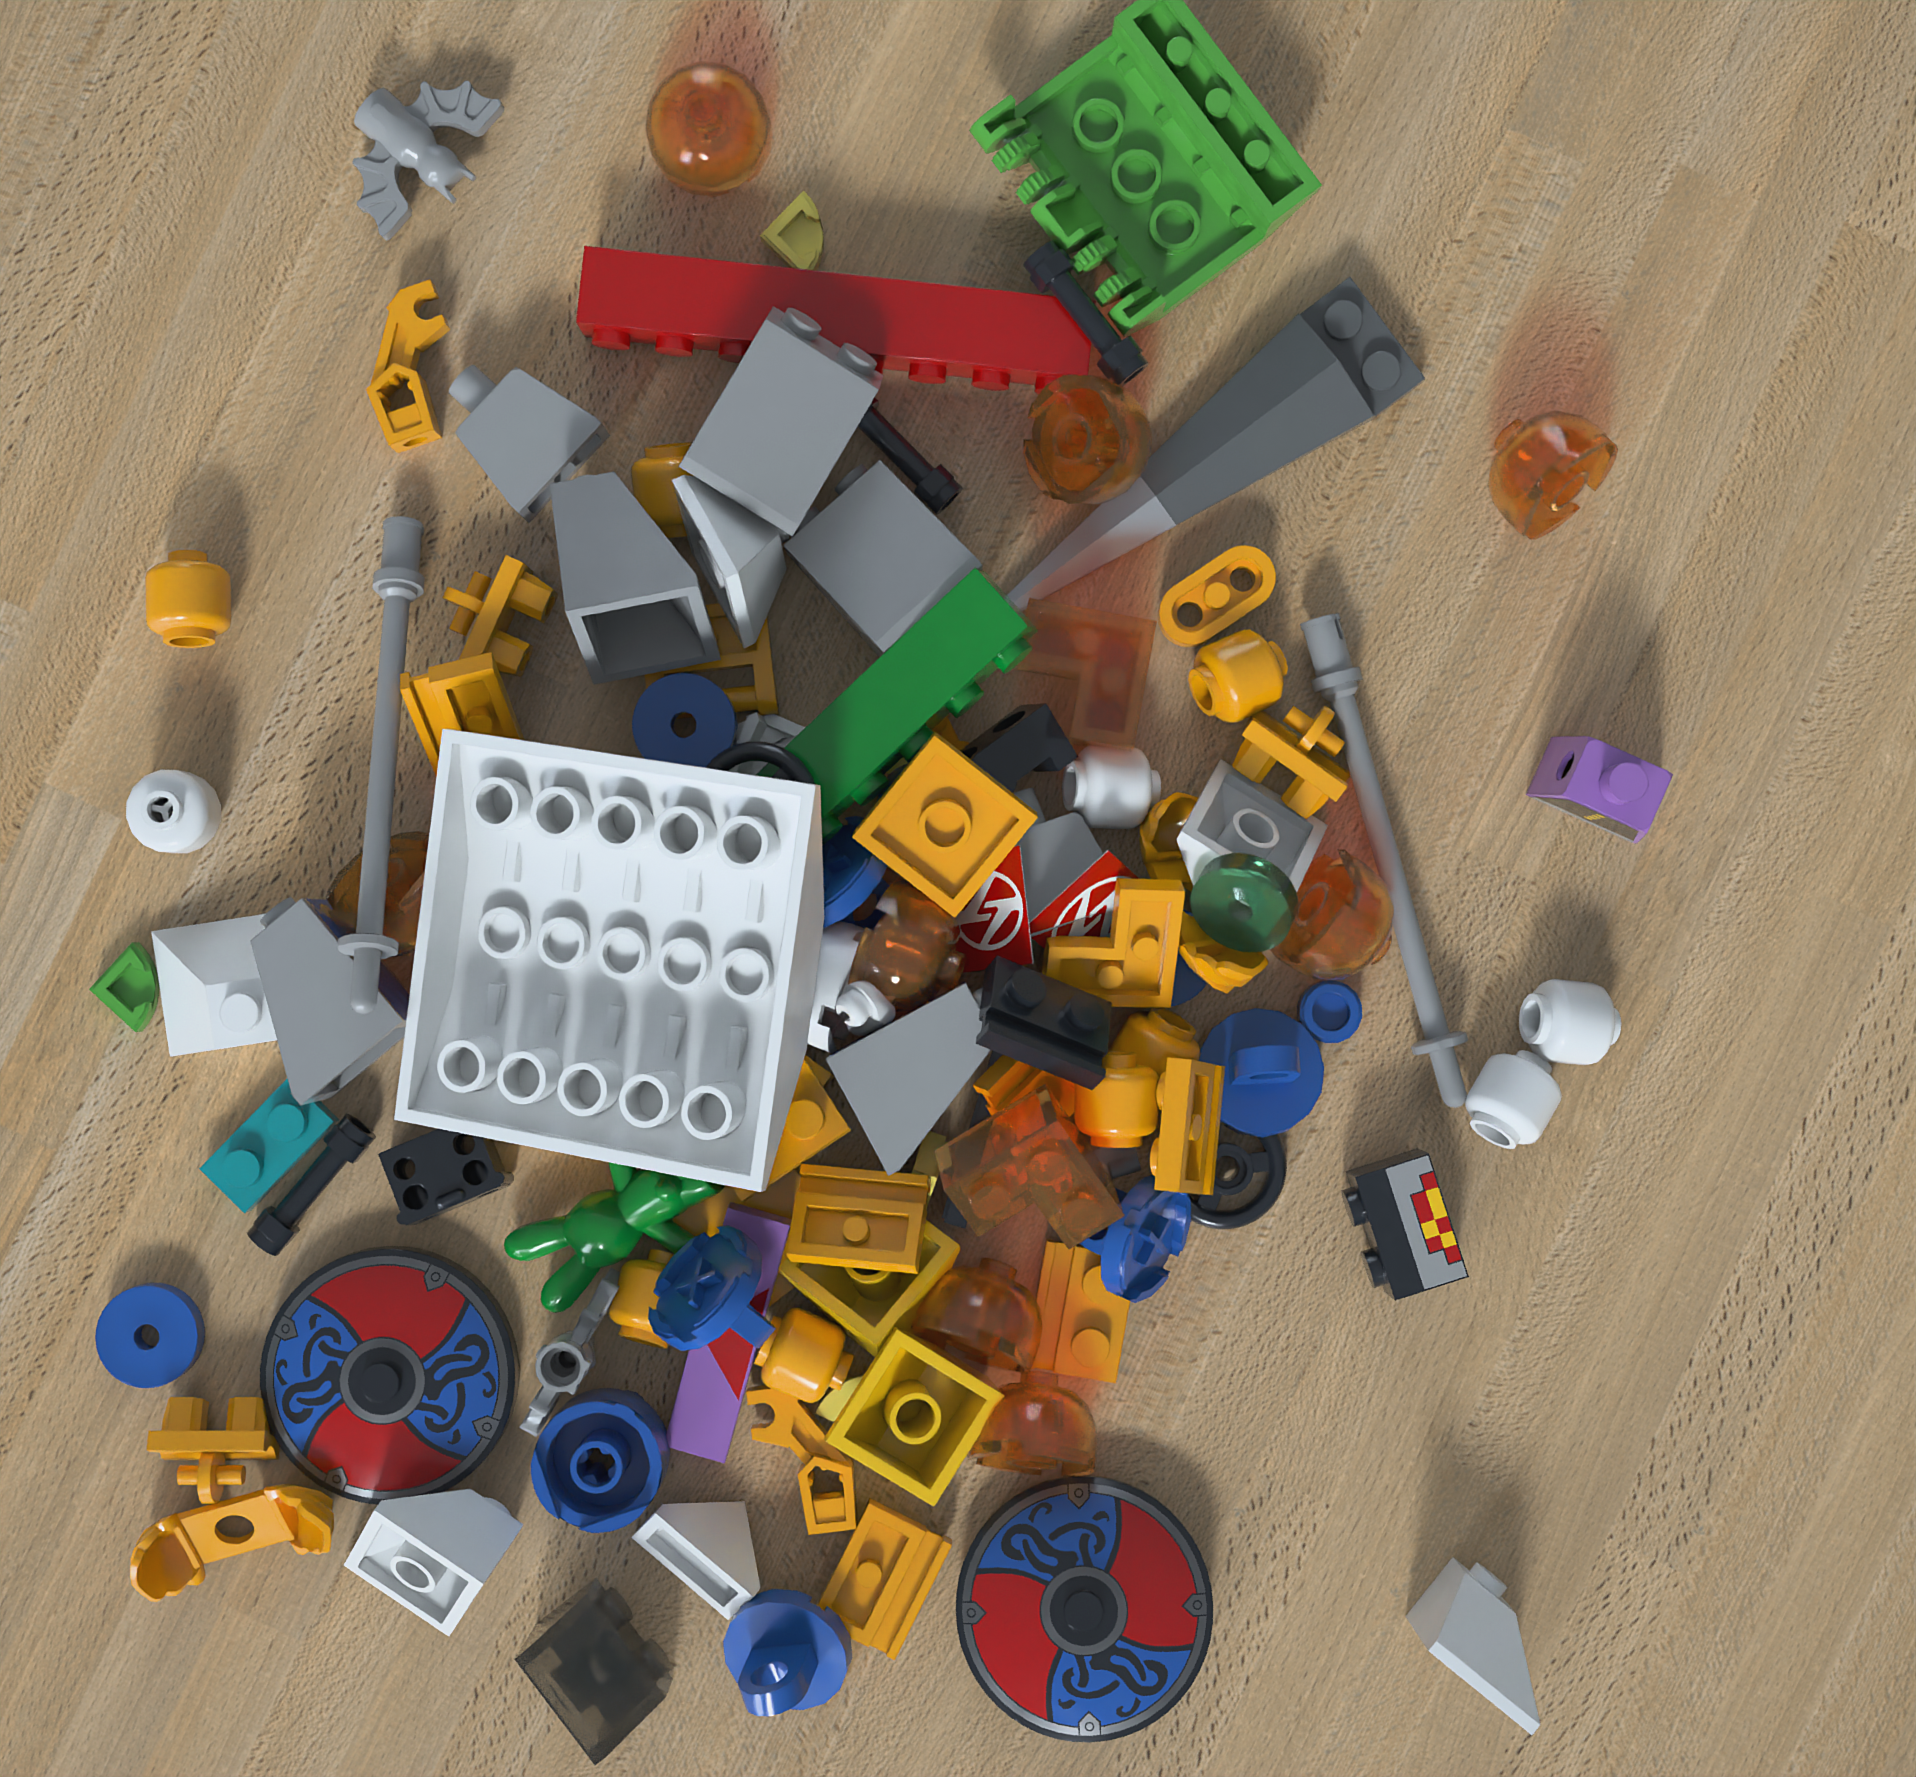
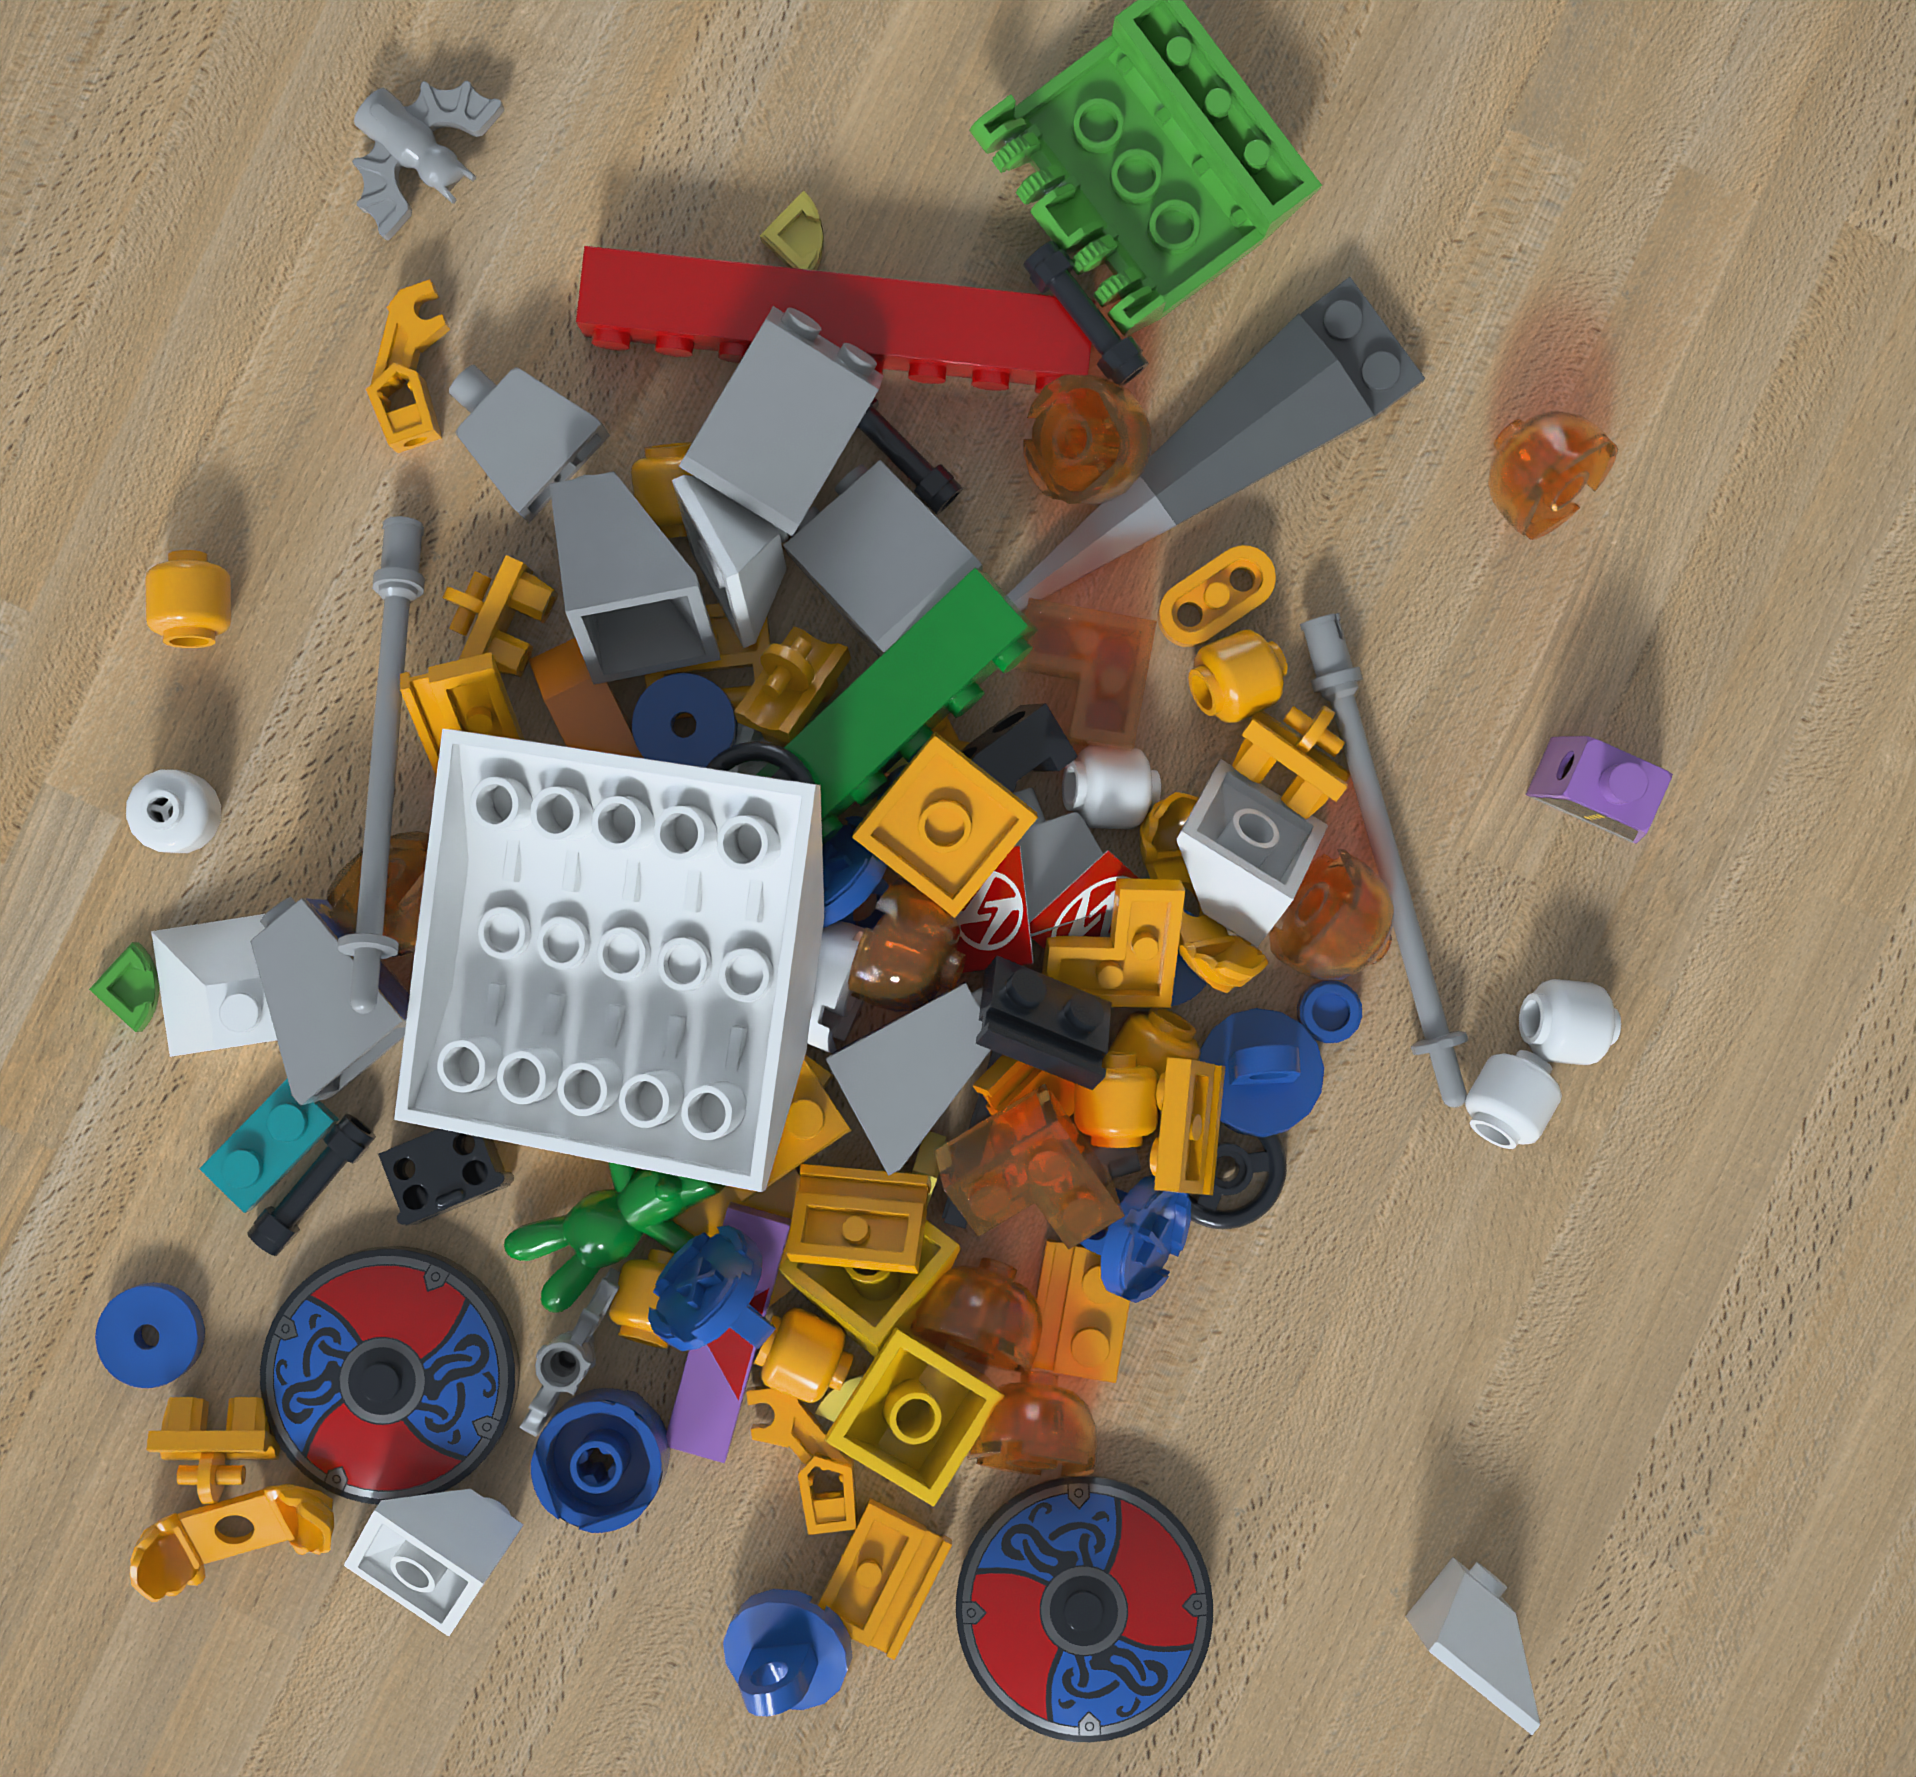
clear smoke slope [514,1578,673,1765] -> none
white slope [631,1501,760,1620] -> none
clear orange cylinder [645,61,773,197] -> none
white arm [836,980,895,1036] -> none
clear green piece [1190,853,1298,952] -> none
brick [1341,1148,1469,1301] -> none
none -> orange slope [529,638,644,758]
none -> light orange hips [734,626,851,748]

